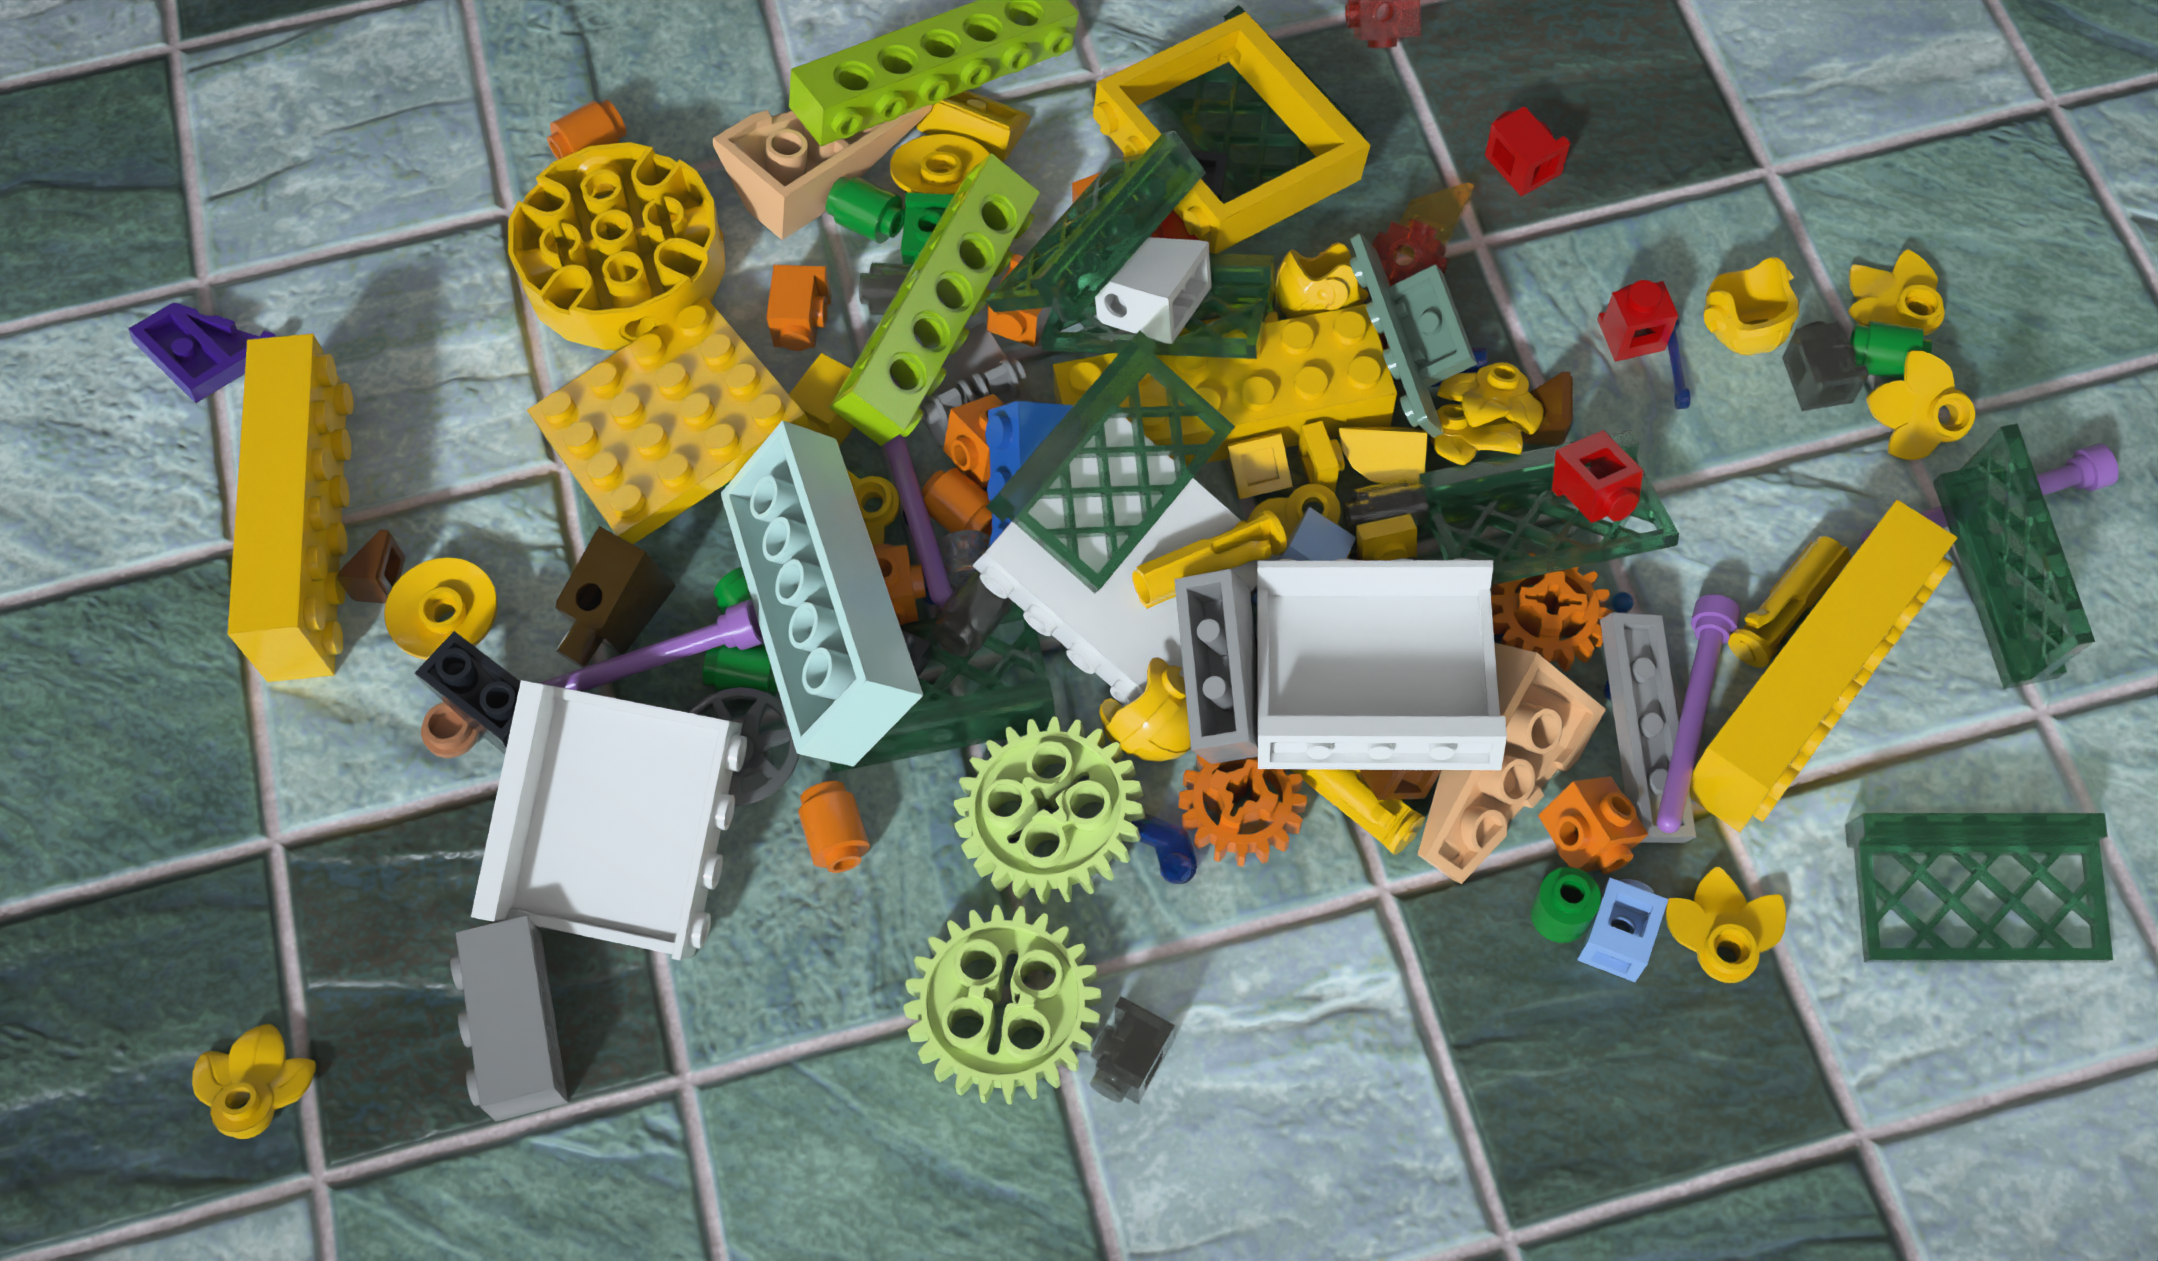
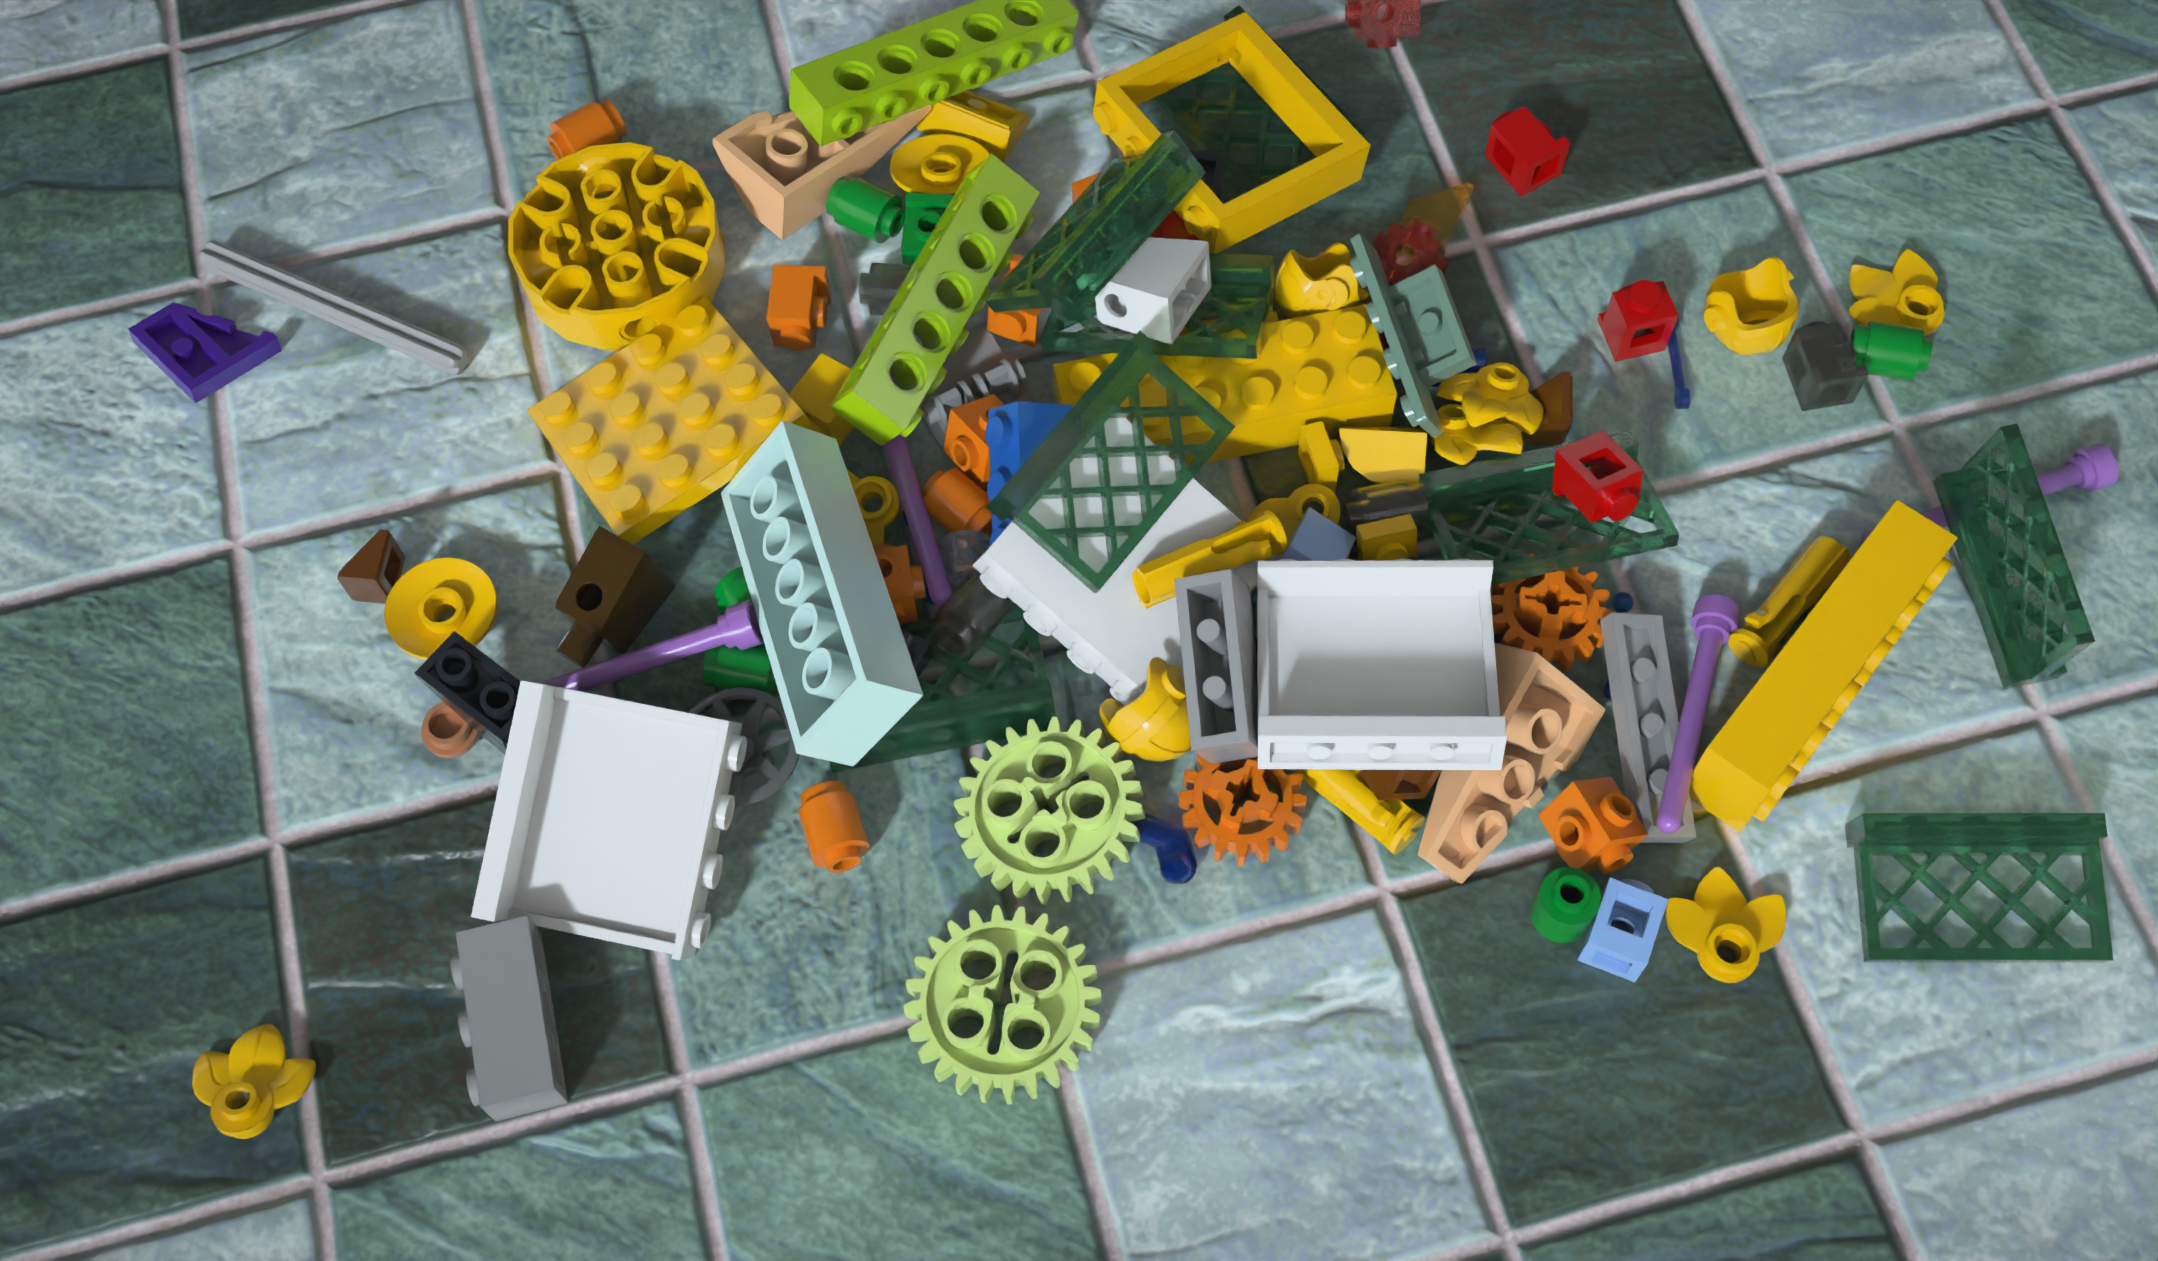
yellow brick [227,333,353,682] -> none
clear smoke brick [1089,996,1175,1105] -> none
yellow plate [1226,431,1293,499] -> none
yellow plate [1866,351,1975,460] -> none
none -> light grey axle [198,240,470,375]

